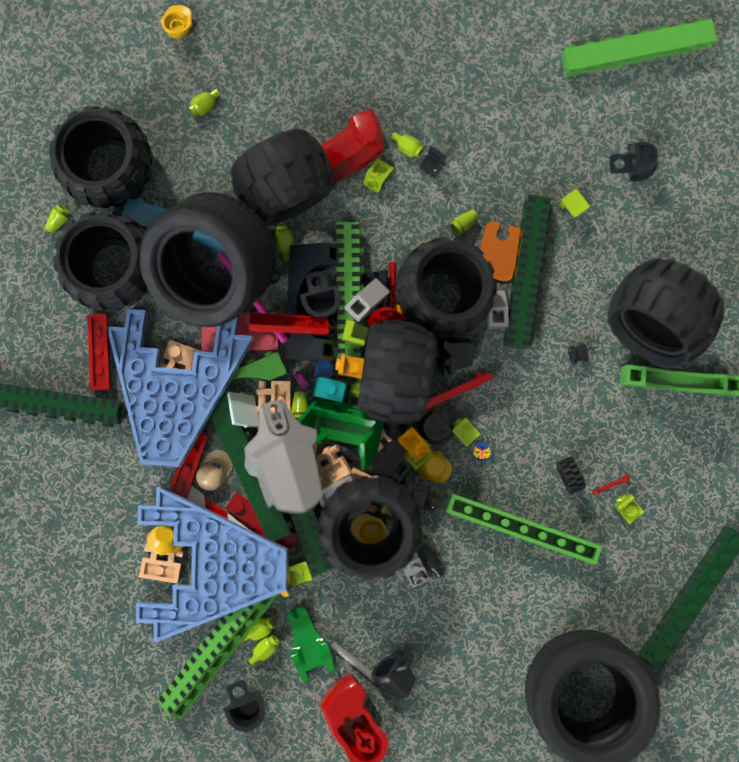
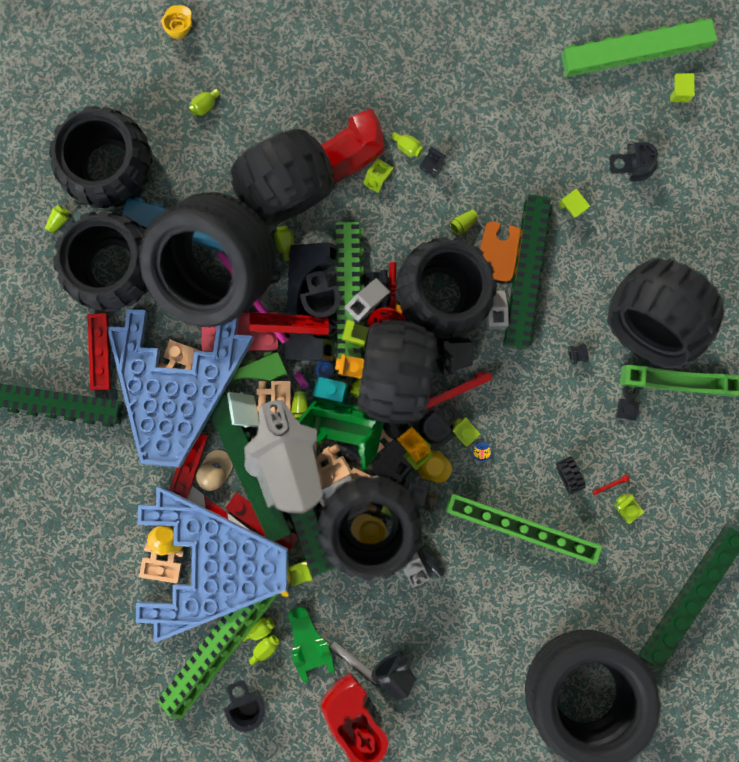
none -> black plate [615,386,639,421]
none -> lime panel [670,73,695,102]

